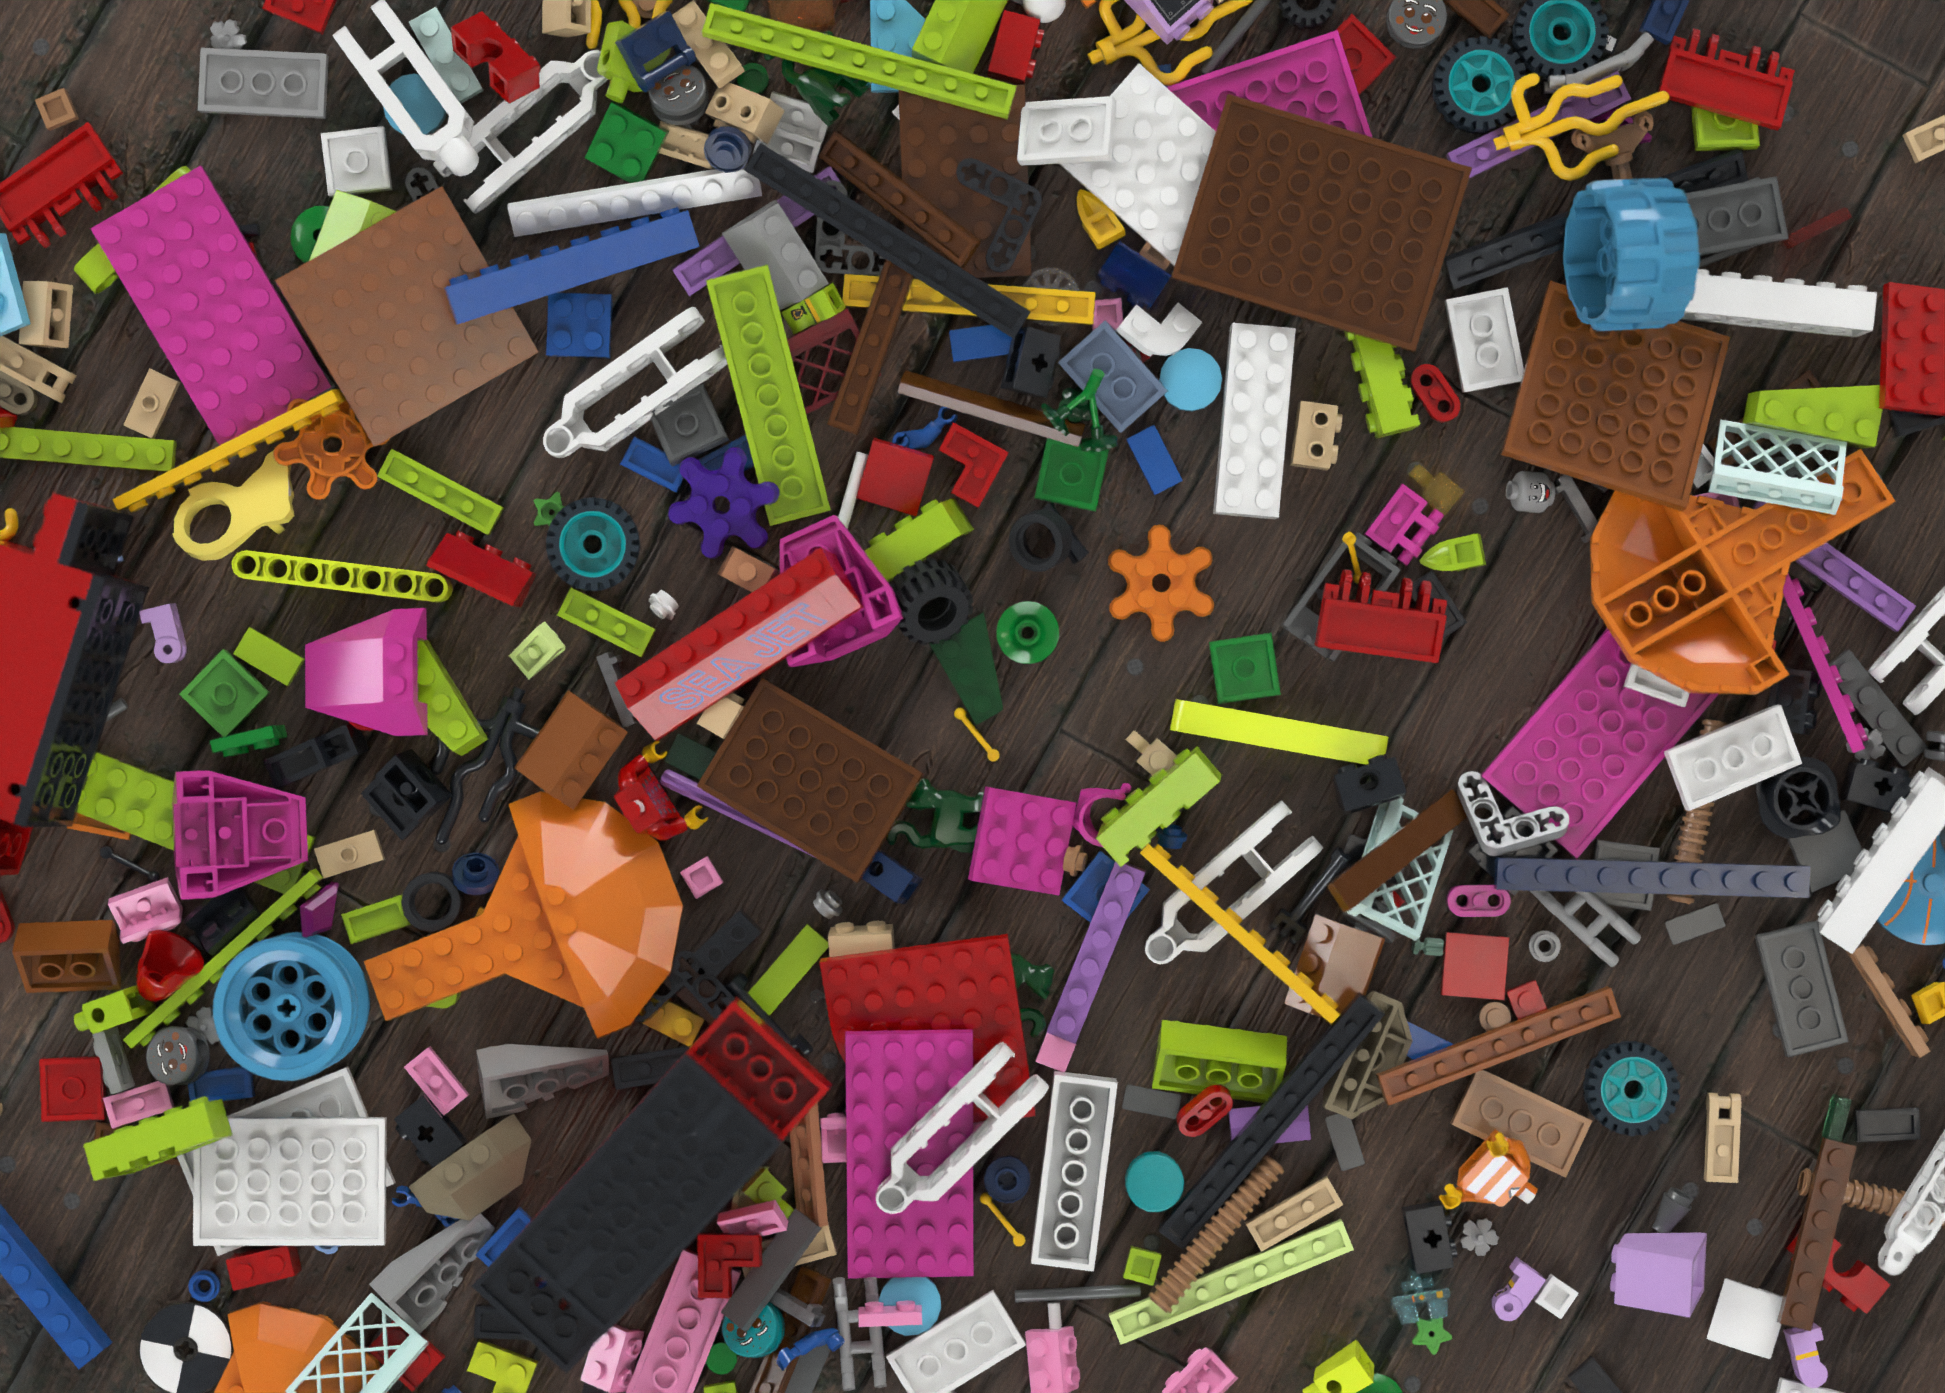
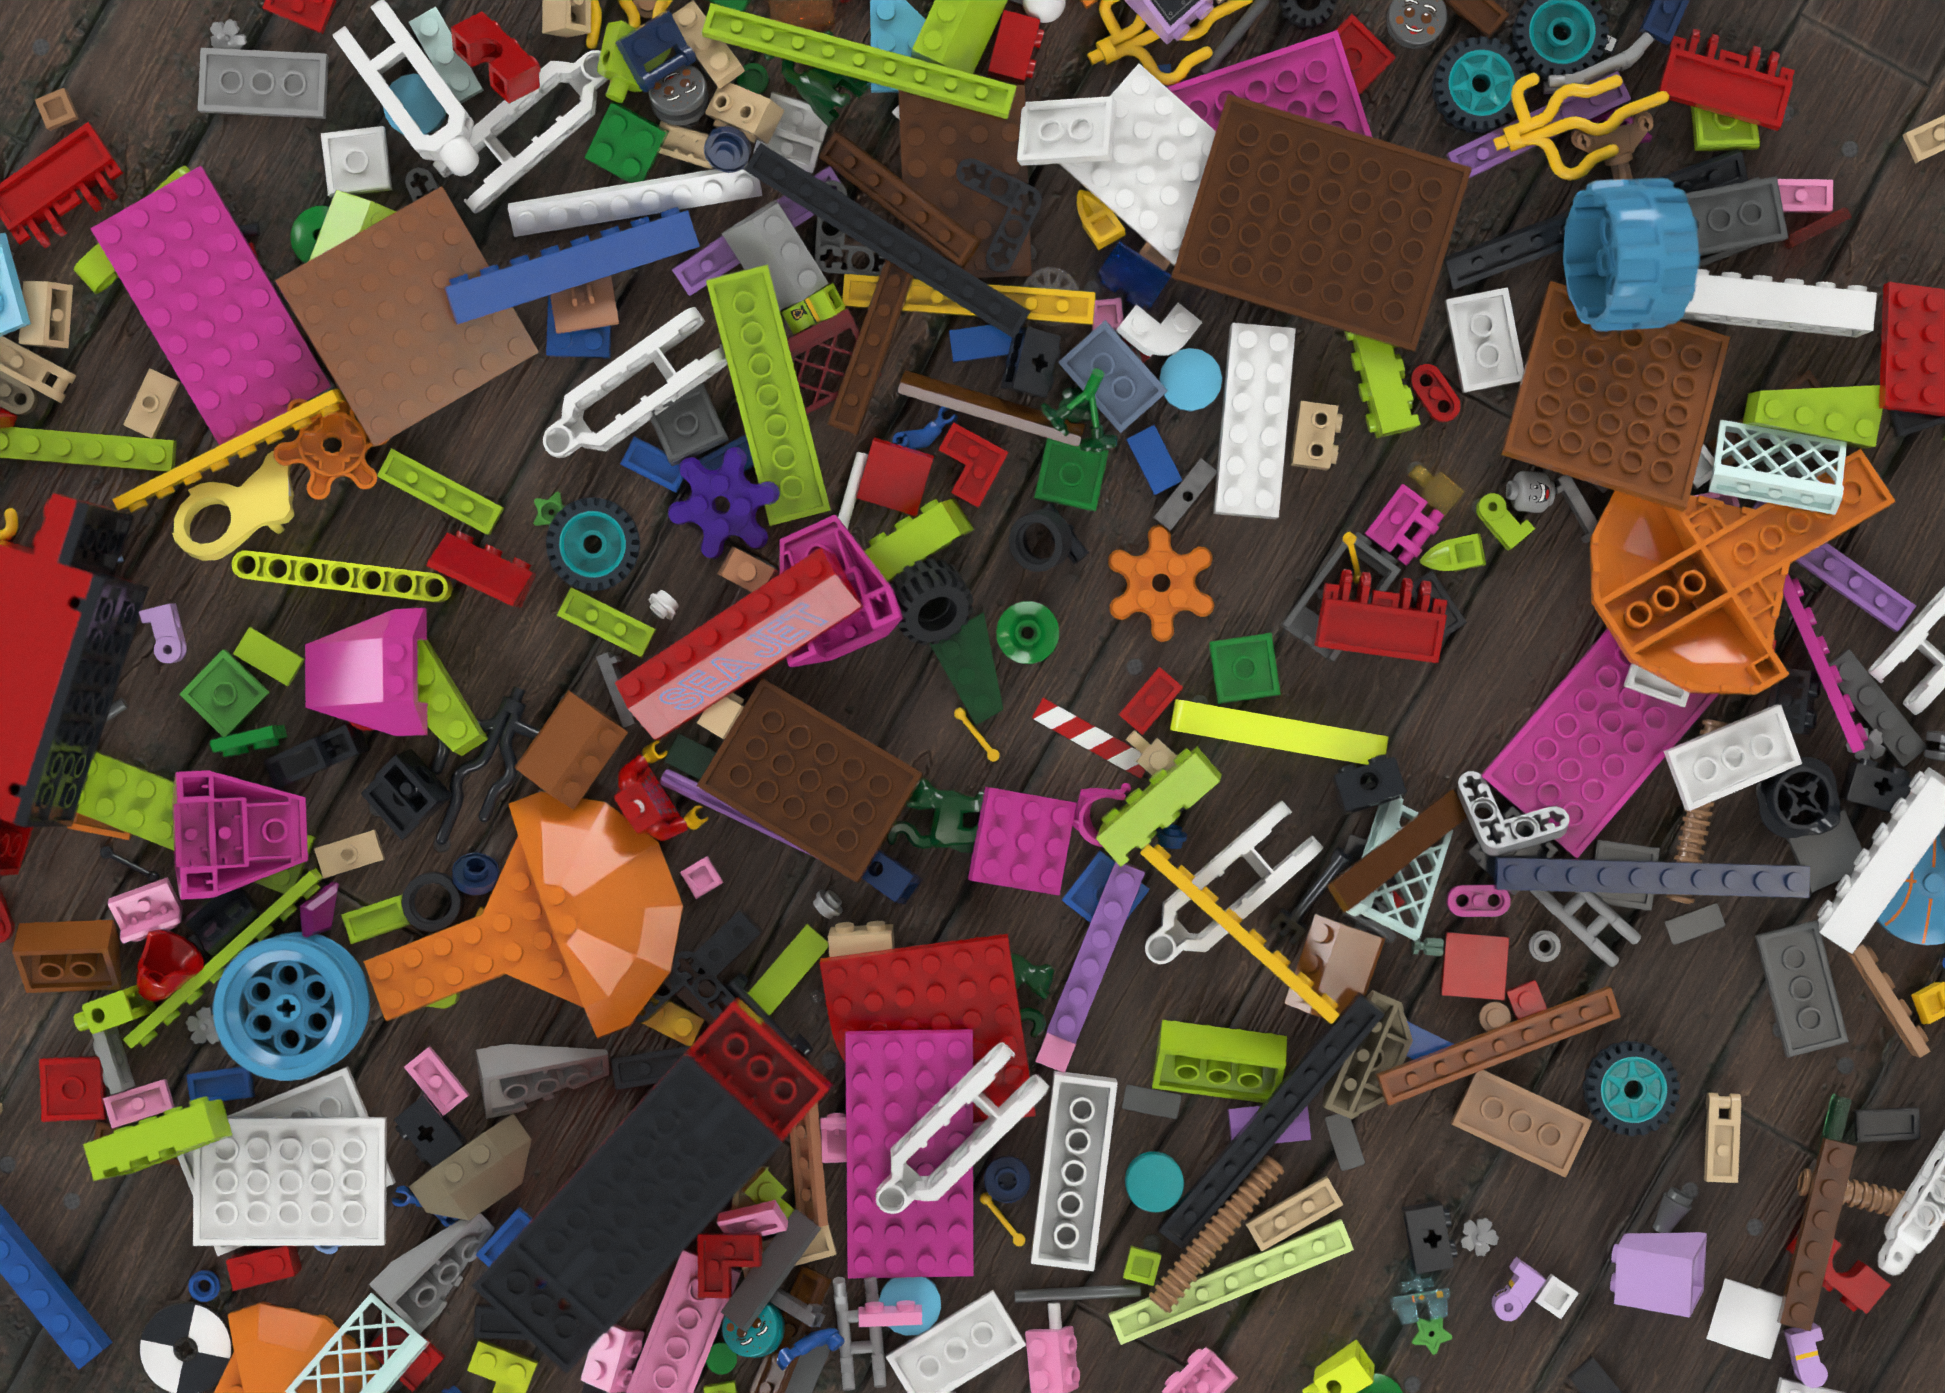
dark grey head [146,1026,210,1085] -> none
yellowish green slope [509,622,566,680] -> none
medium nougat plate [1063,845,1088,876] -> none
red plate [1176,1085,1233,1137] -> none
torso [1439,1129,1538,1209] -> none
none -> nougat piece [550,275,619,334]
none -> sticker [1032,698,1146,778]
none -> red plate [1118,667,1183,735]
none -> flat silver piece [1153,458,1218,531]
none -> lime leg [1476,493,1535,551]
none -> bright pink plate [1777,179,1833,213]

